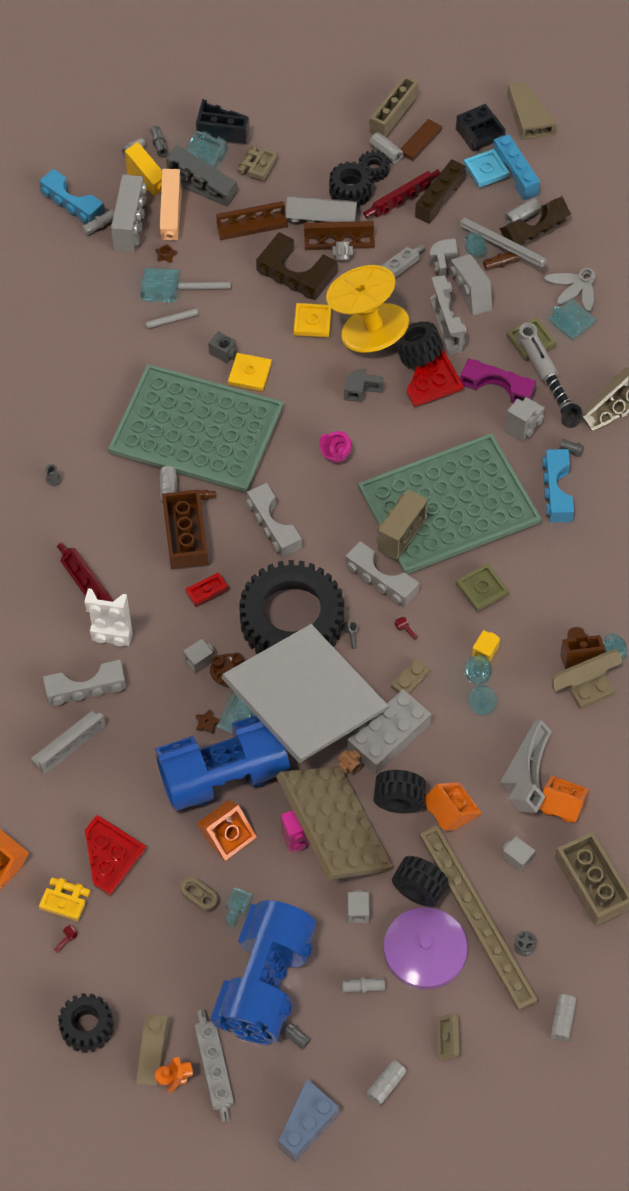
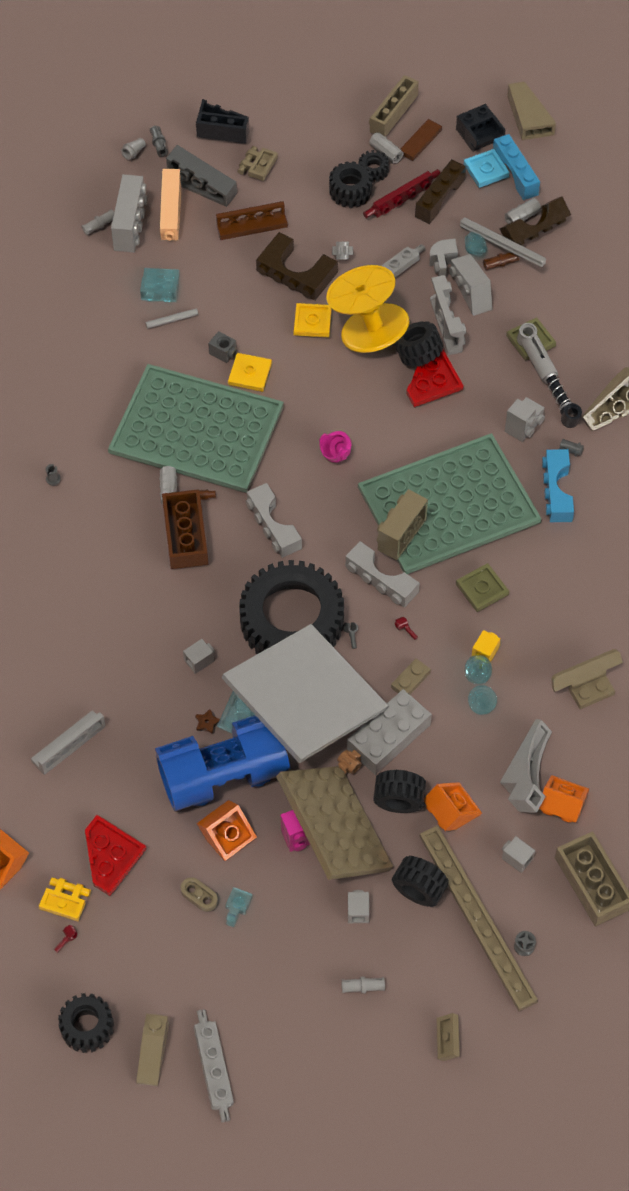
dark azure arch [39,169,105,223] -> none
light grey arch [43,660,126,706] -> none
dark red plate [57,542,113,602] -> none
white piece [85,588,133,646] -> none
yellow slope [125,142,162,196] -> none
reddish brown plate [155,244,178,263] -> none
orange hips [155,1057,193,1092] -> none
light grey bar [178,282,231,290] -> none
red plate [185,572,228,607] -> none
clear light blue plate [186,130,228,168] -> none
reddish brown dish [210,652,246,686] -> none
blue cylinder [210,900,317,1045] -> none
sand blue wedge [279,1079,339,1163] -> none
dark grey pin [283,1023,311,1050] -> none
light grey brick [286,195,357,223] -> none
reddish brown fence [304,221,374,250] -> none
dark grey brick [344,368,383,403] -> none
light grey axle [366,1060,407,1106] -> none
medium lavender dish [384,907,468,989] -> none
magenta arch [460,358,536,403] -> none
light grey plant [544,268,596,311] -> none
clear light blue hinge [547,299,597,340] -> none
light grey axle [551,994,576,1042] -> none
reddish brown brick [560,627,605,670] -> none
clear light blue plate [603,633,627,660] -> none

